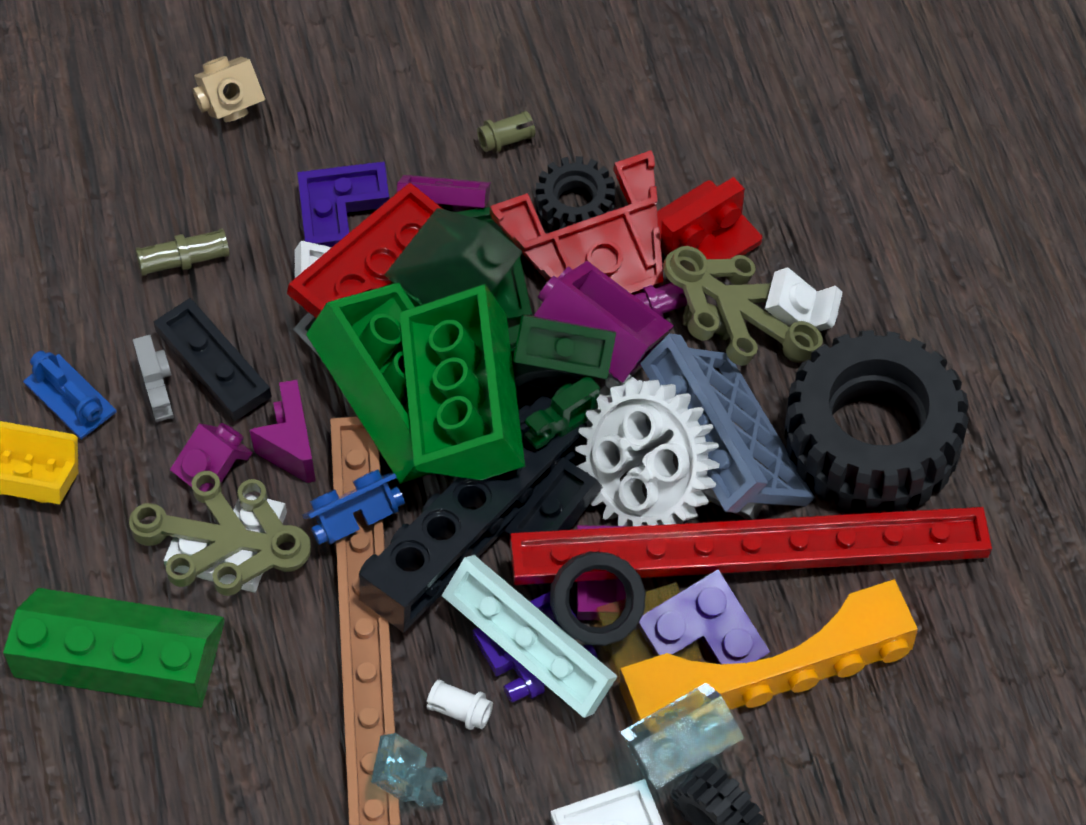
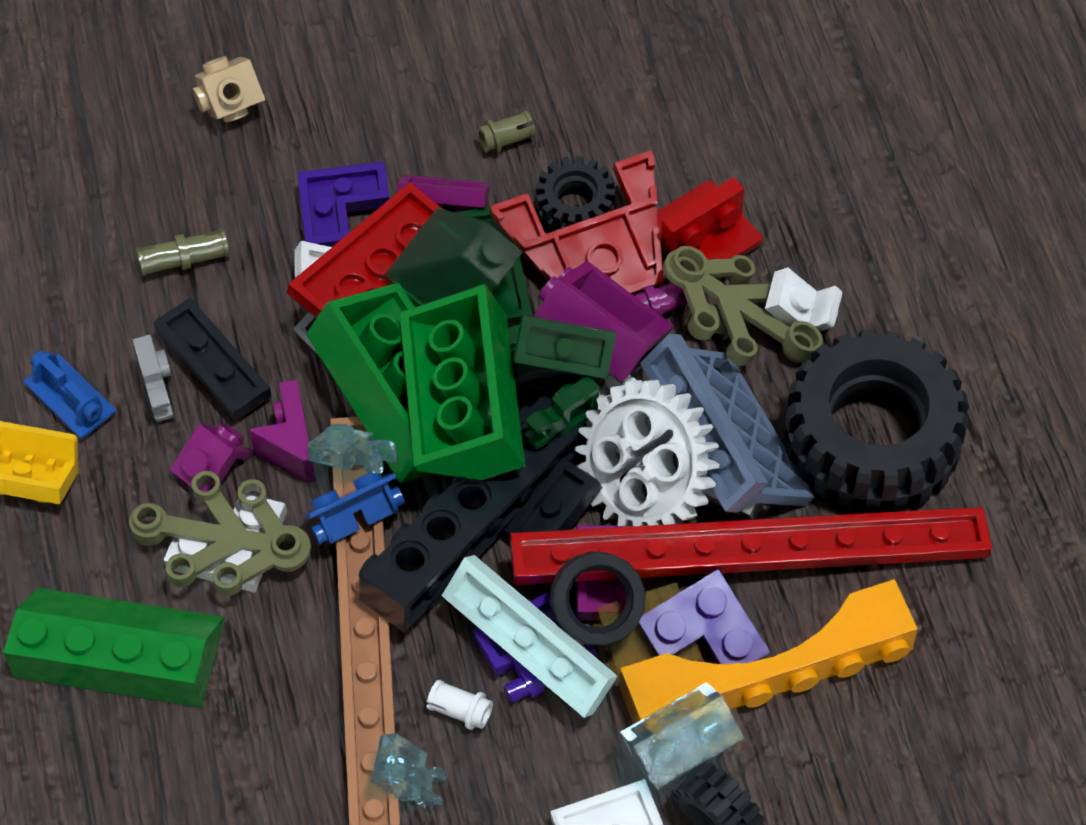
none -> clear light blue plate [307,424,397,474]

